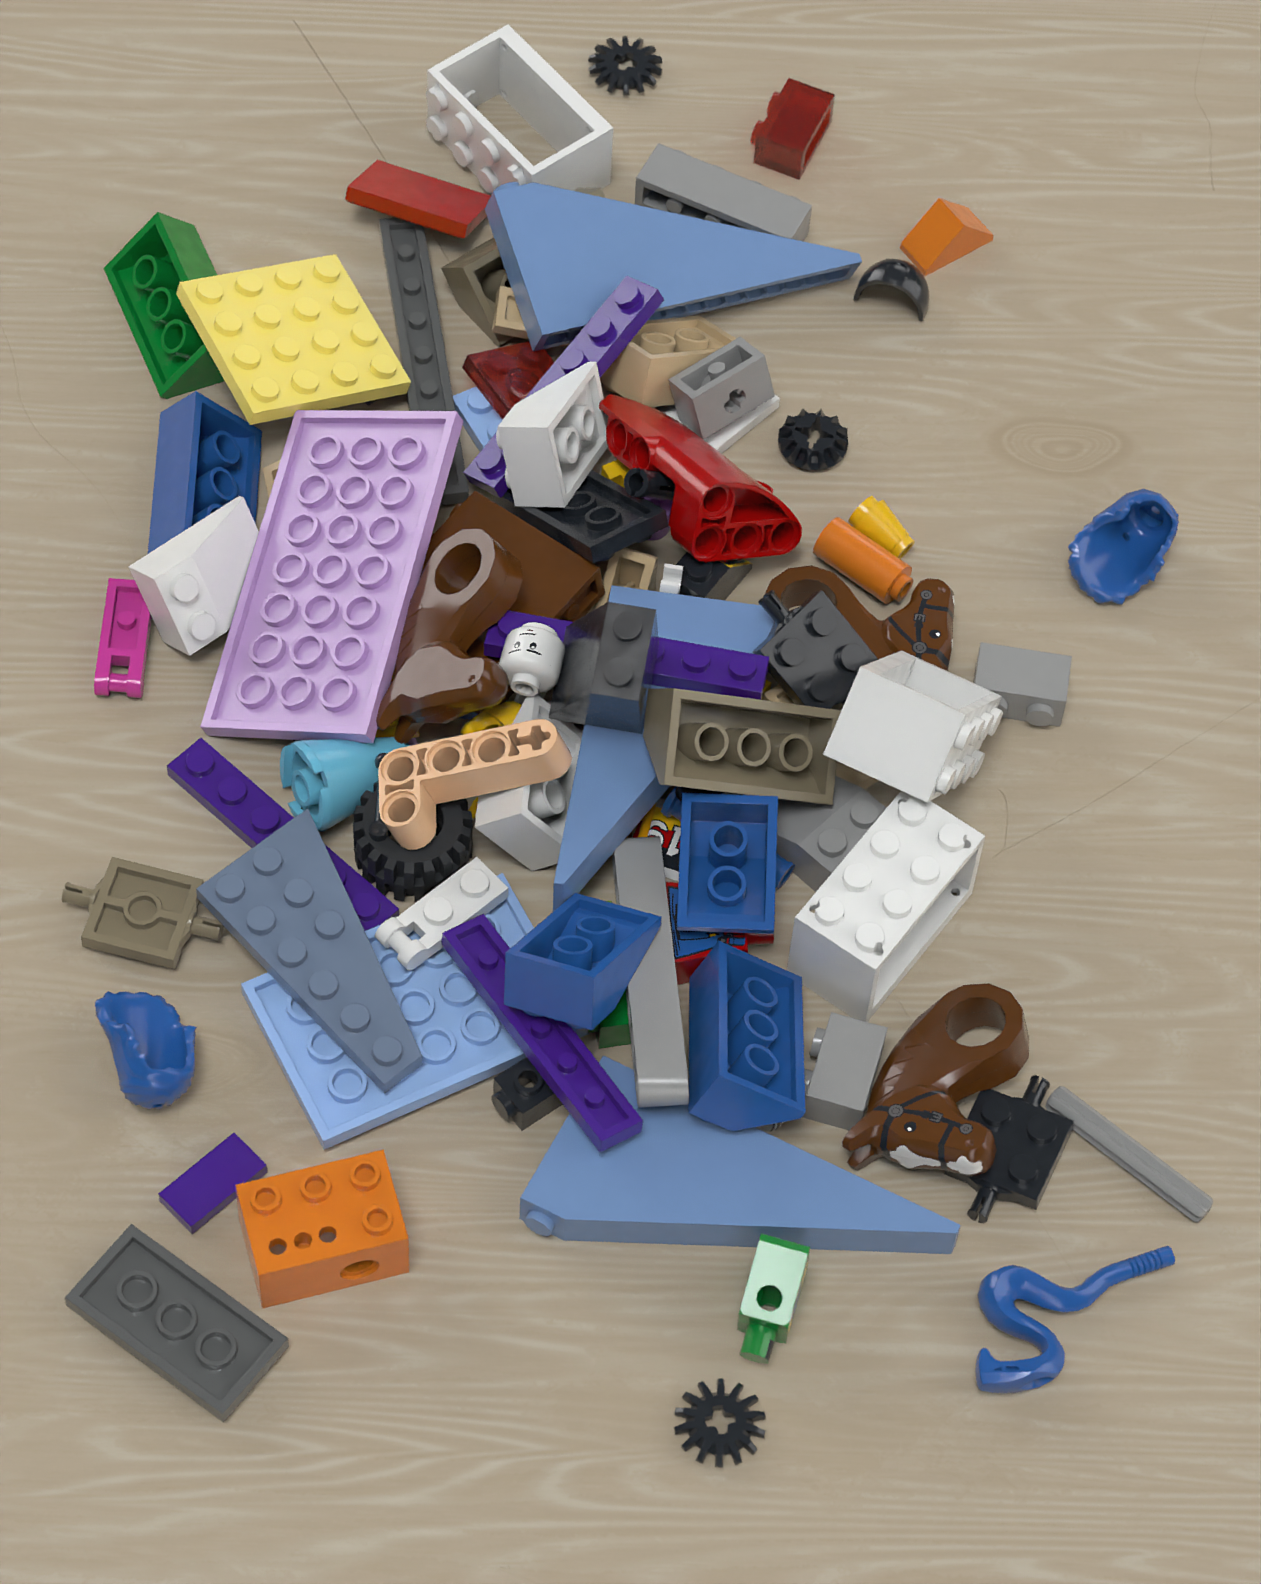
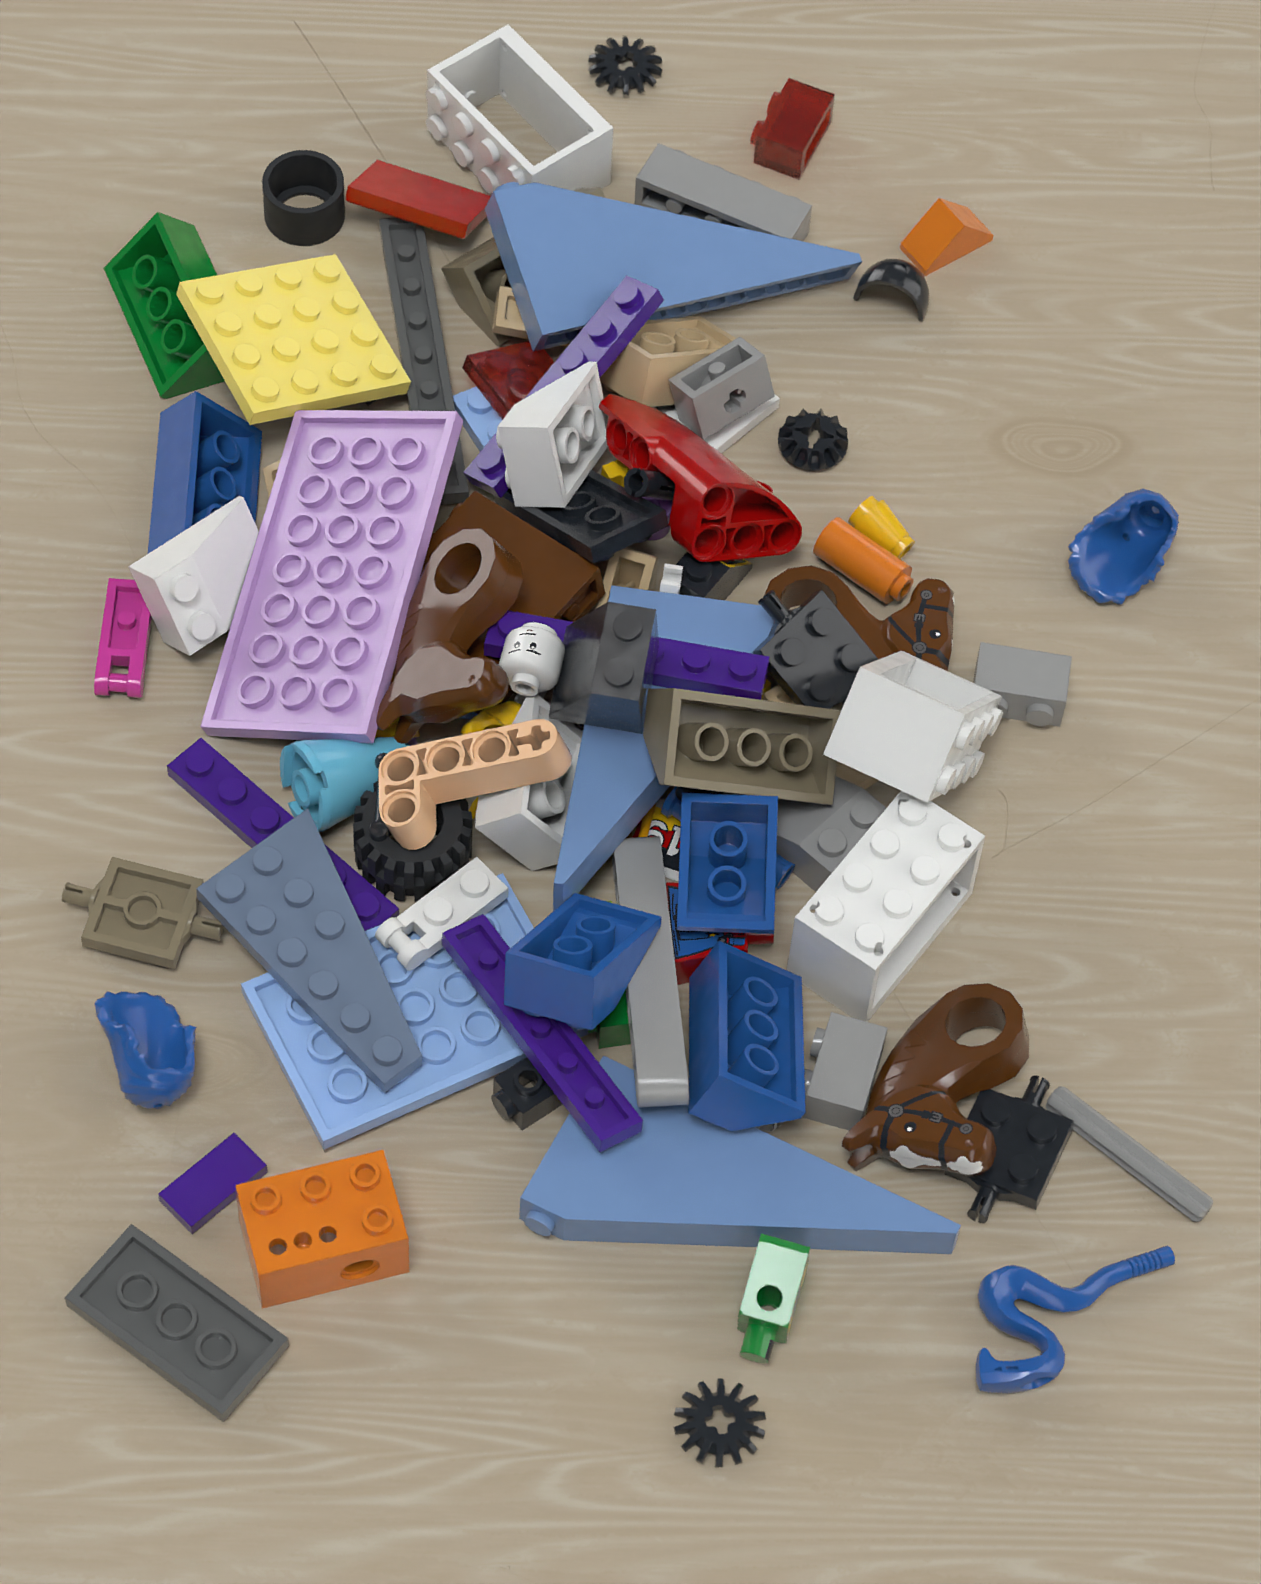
none -> black piece [262,150,345,246]

